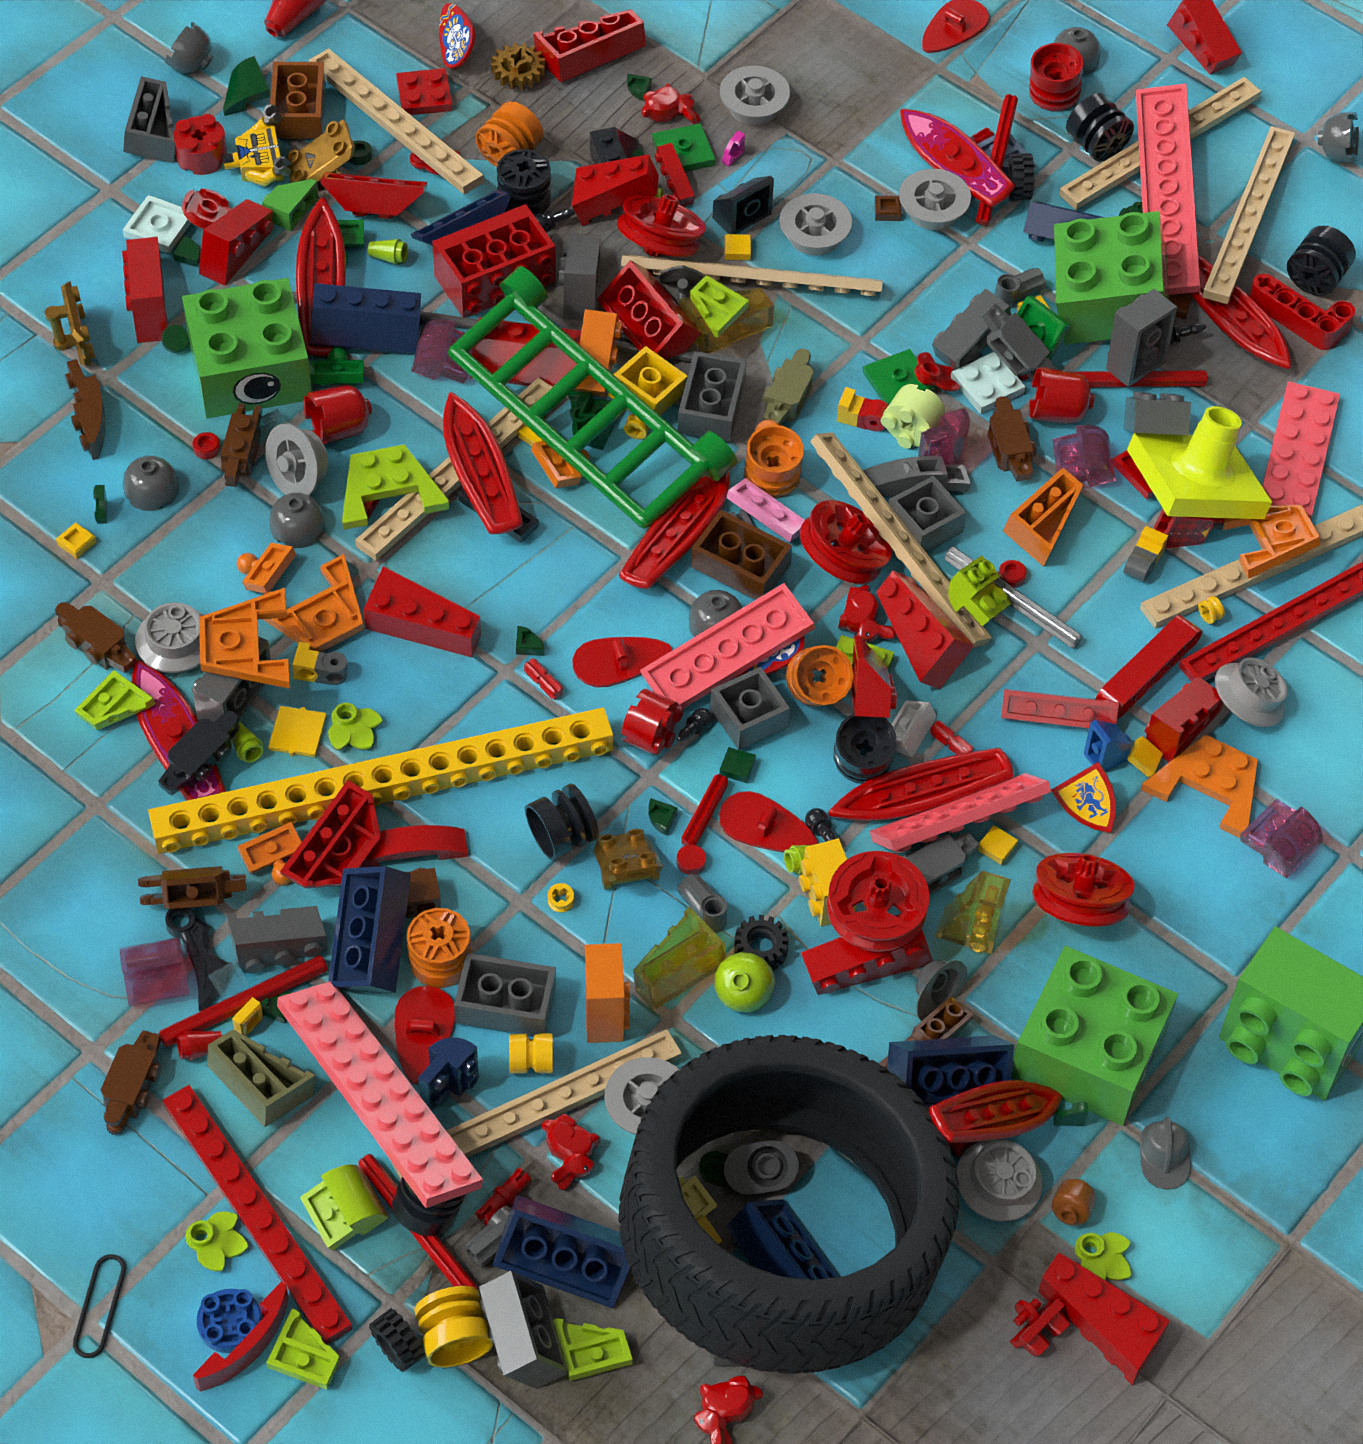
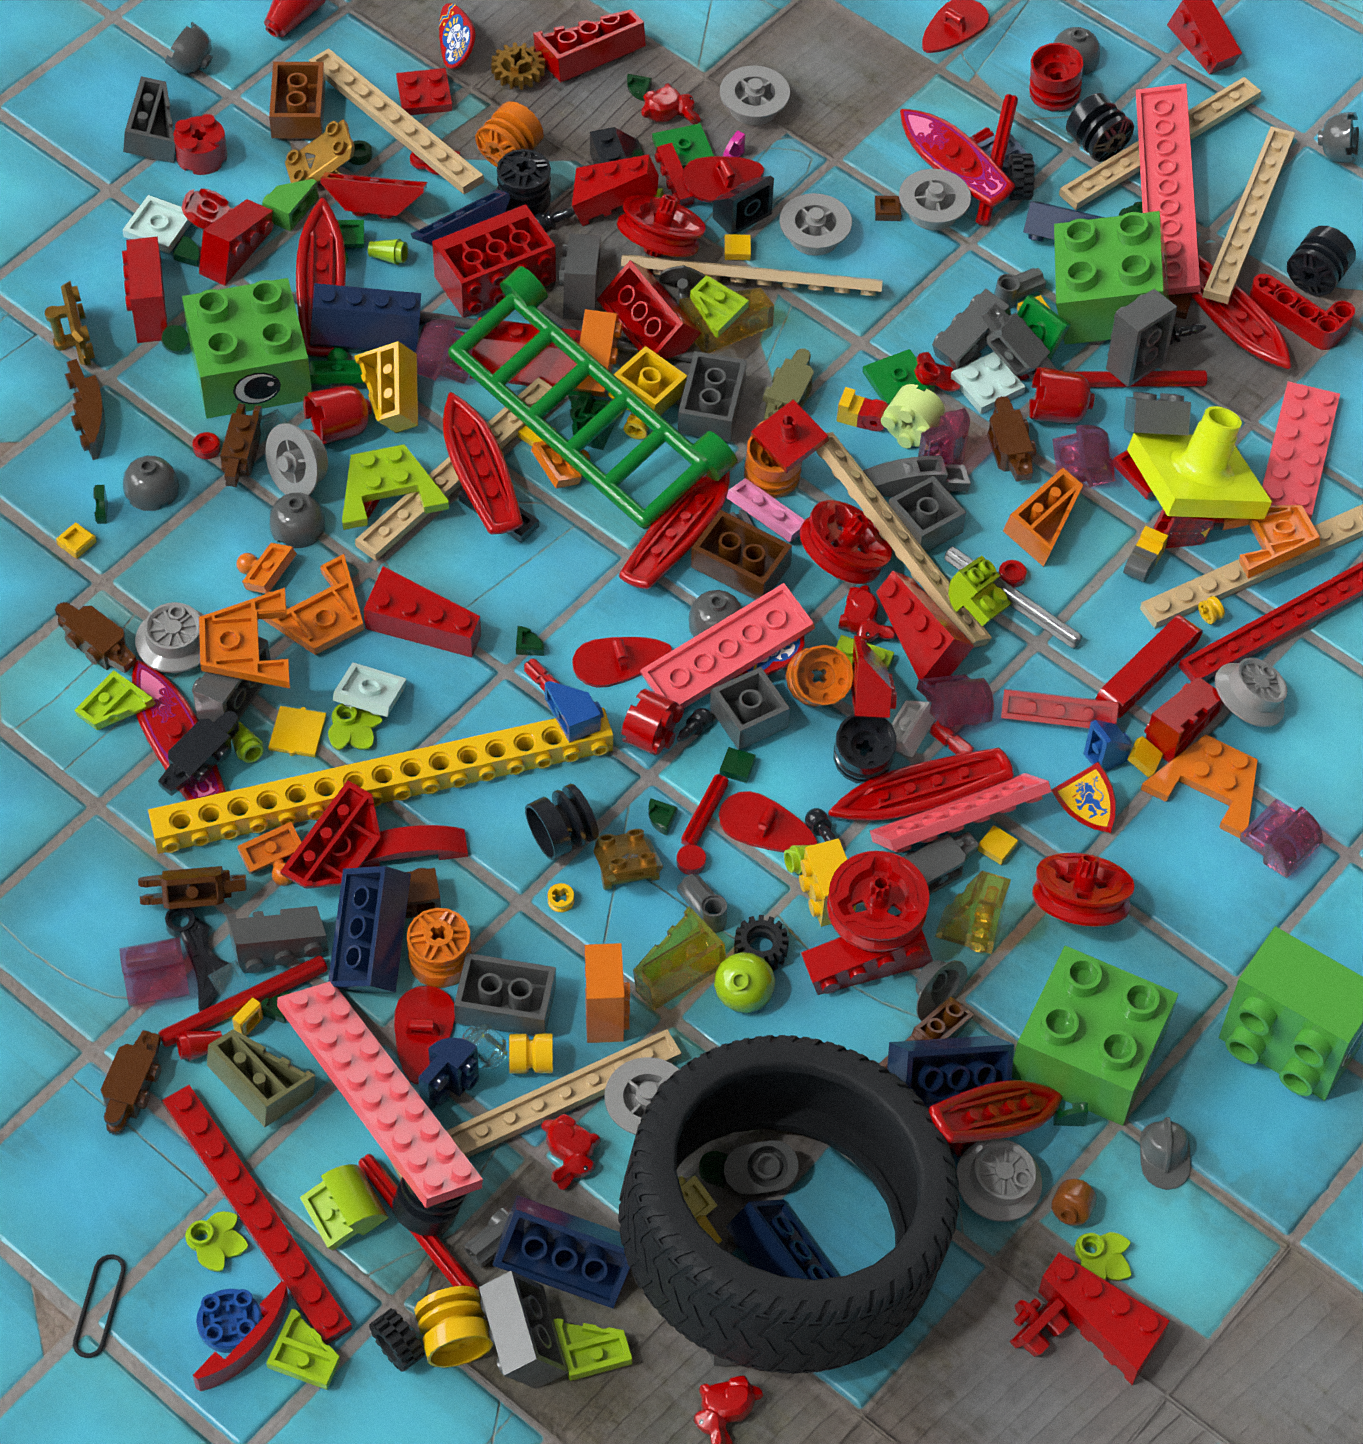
torso [222,104,291,187] -> none
dark green slope [223,56,270,116] -> none
leg [292,642,347,685] -> none
red pin [475,1168,532,1226] -> none
none -> light aqua plate [333,663,406,717]
none -> yellow wedge [354,341,418,433]
none -> clear light blue head [462,1024,507,1070]
none -> blue slope [545,681,604,743]
none -> red shield [682,156,764,203]
none -> red tile [751,399,829,473]
none -> clear pink brick [916,674,994,728]

